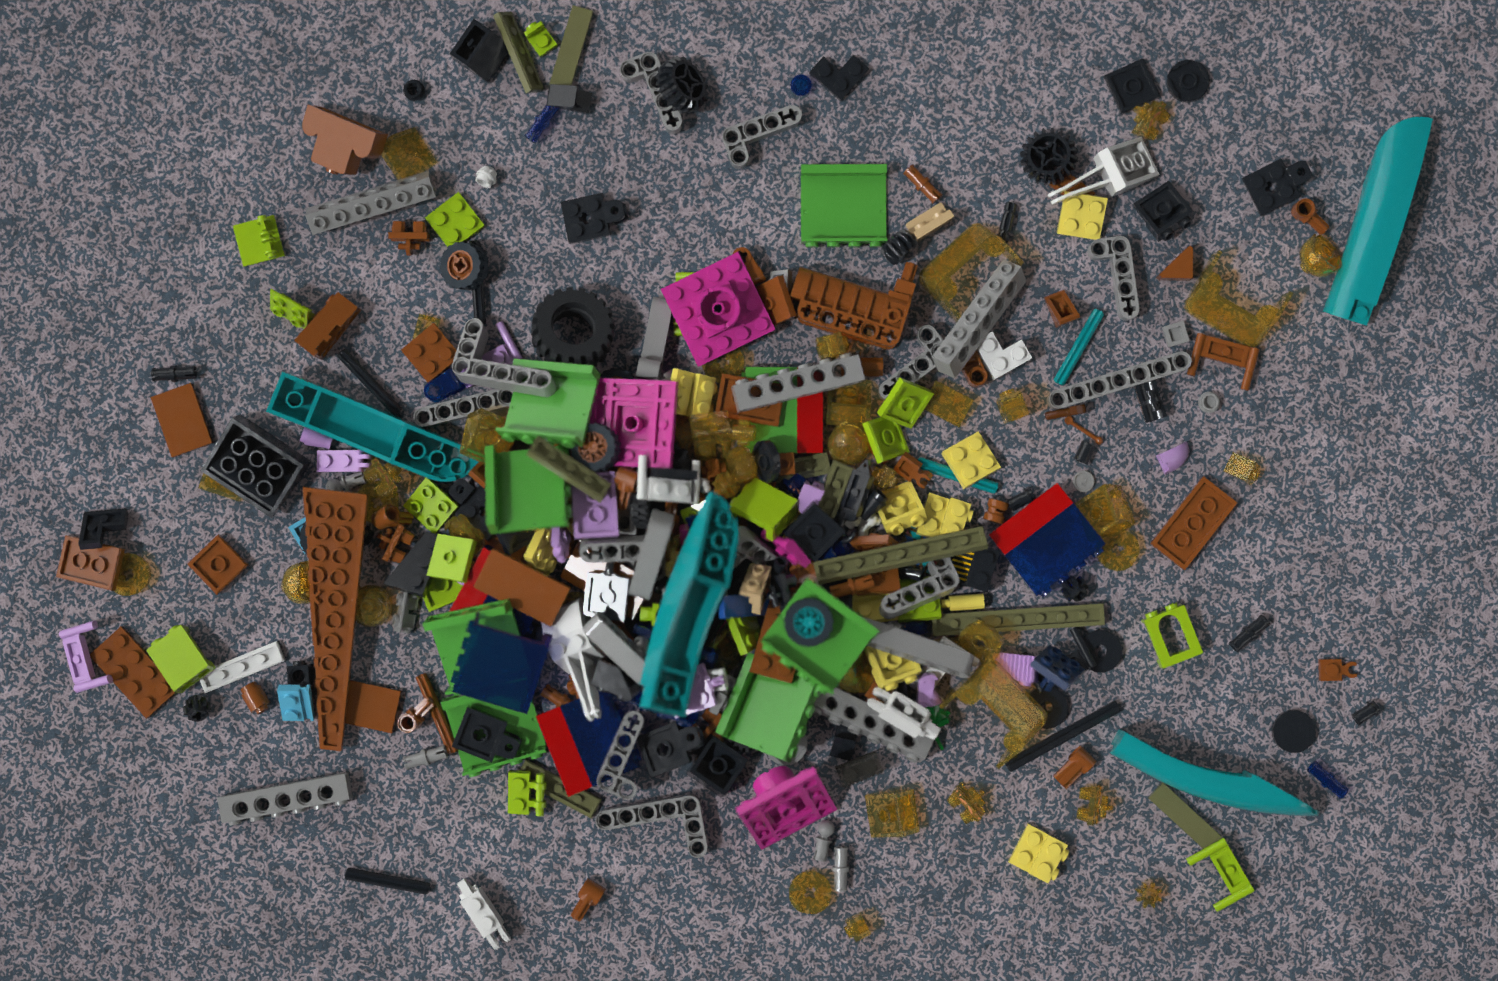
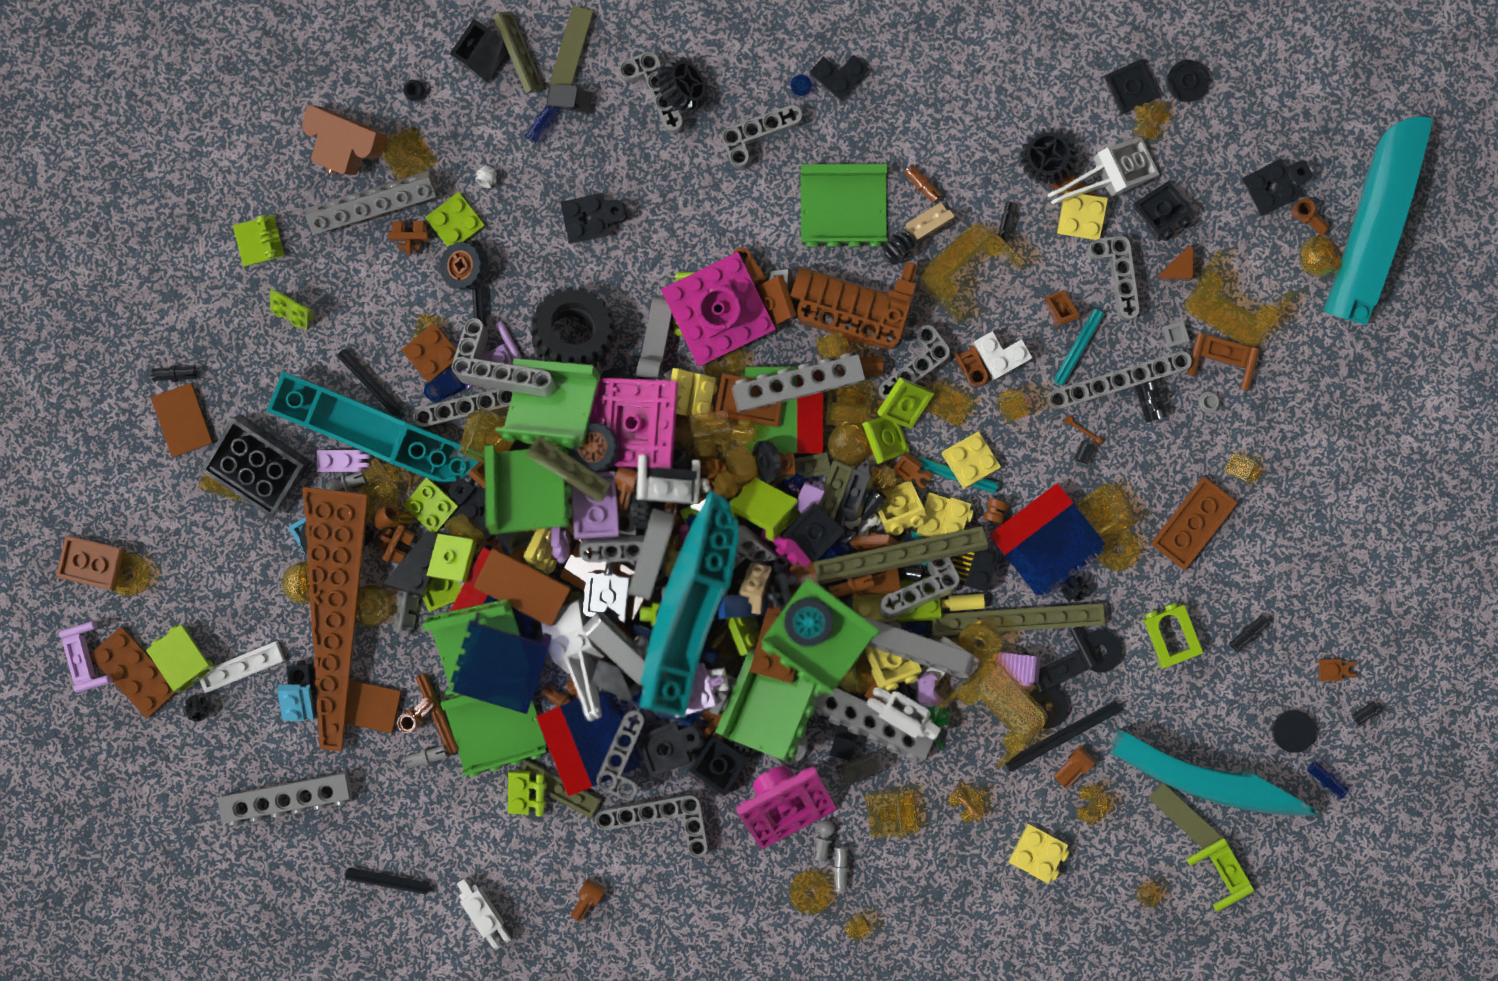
black plate [78,508,129,550] -> none
dark orange plate [187,534,249,595] -> none
dark orange brick [241,681,270,715] -> none
dark orange wedge [294,292,361,360] -> none
lavender cone [300,427,333,449] -> none
black plate [452,706,522,763] -> none
lime bracket [524,21,558,58] -> none
light grey brick [932,259,1026,378] -> none
black pin [1007,488,1036,512] -> none
dark blue plate [1030,645,1086,692] -> none
reddish brown bar [1045,404,1087,420] -> none
light grey piece [1073,471,1094,492] -> none
lavender brick [1156,441,1189,475] -> none

